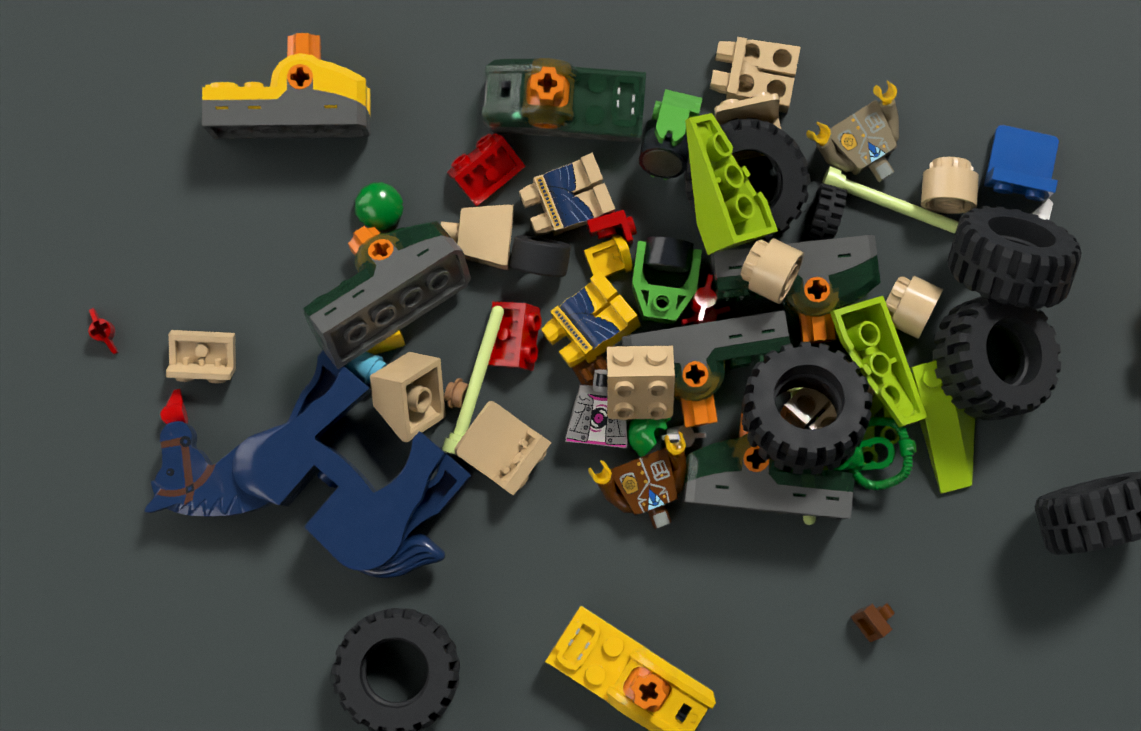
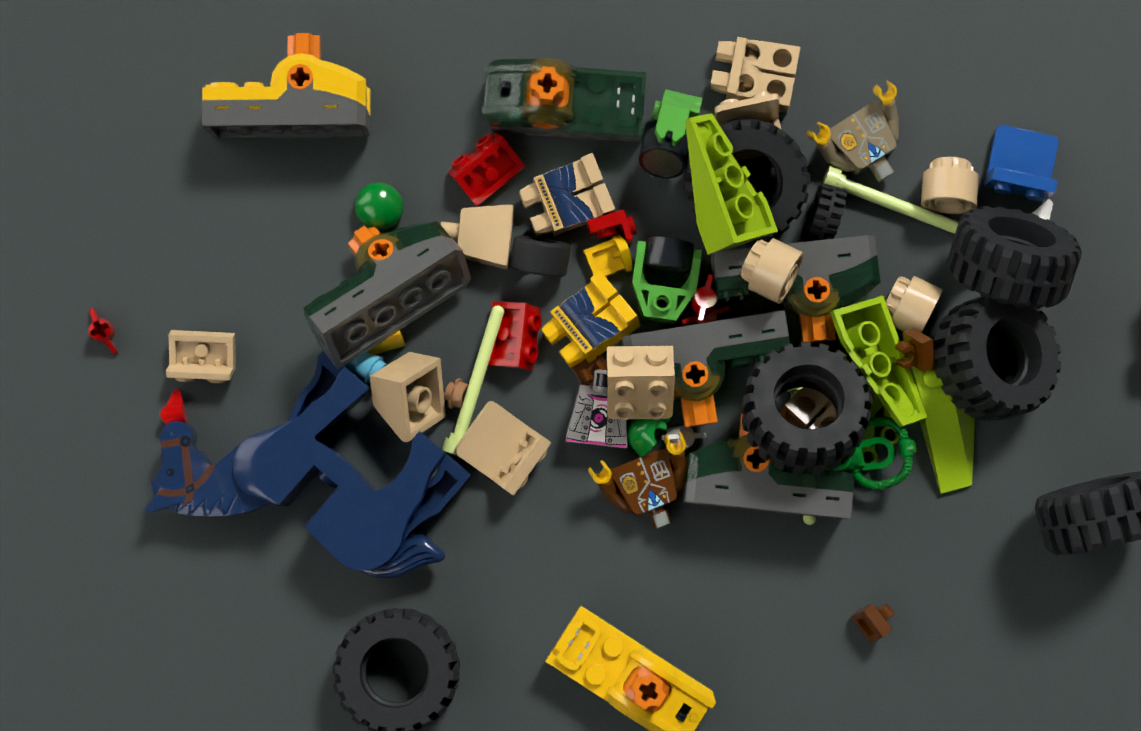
none -> reddish brown tile [895,328,934,372]

